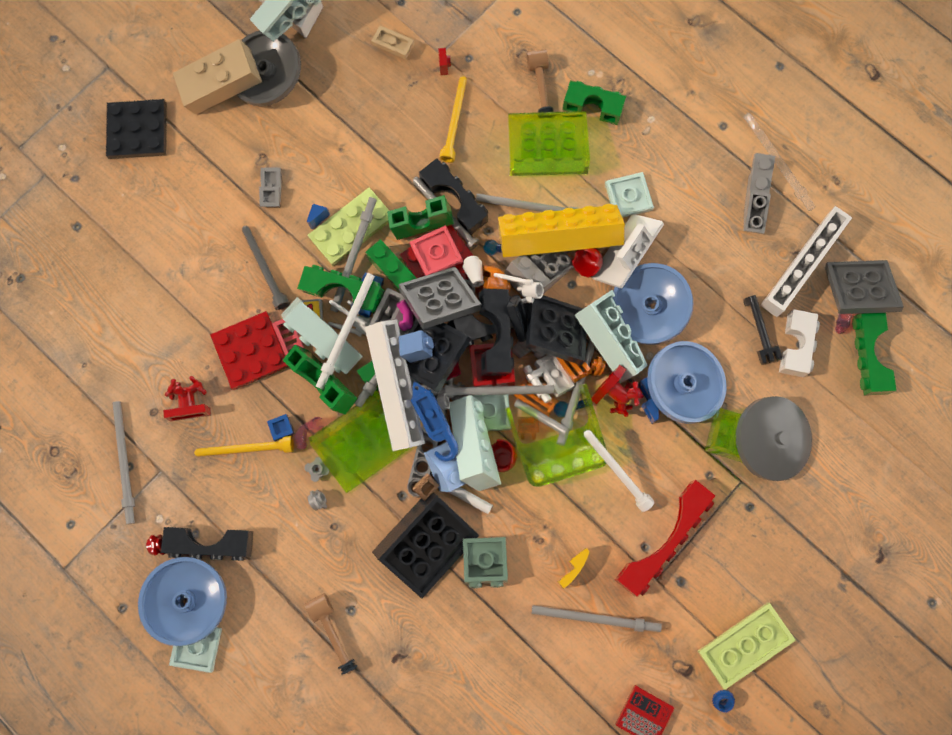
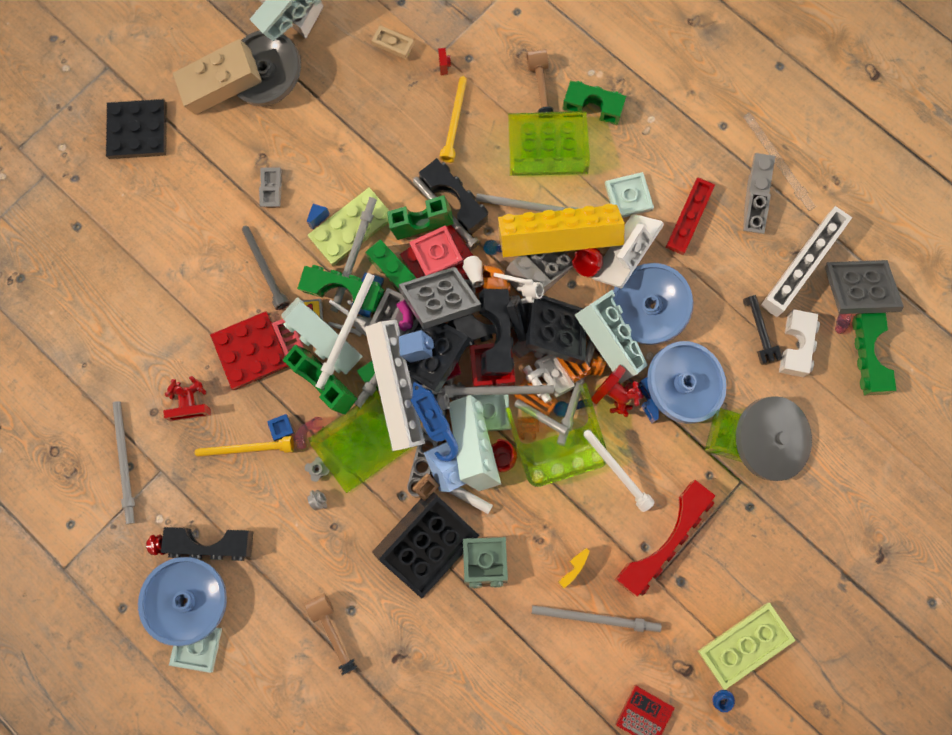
none -> red plate [665,177,715,256]

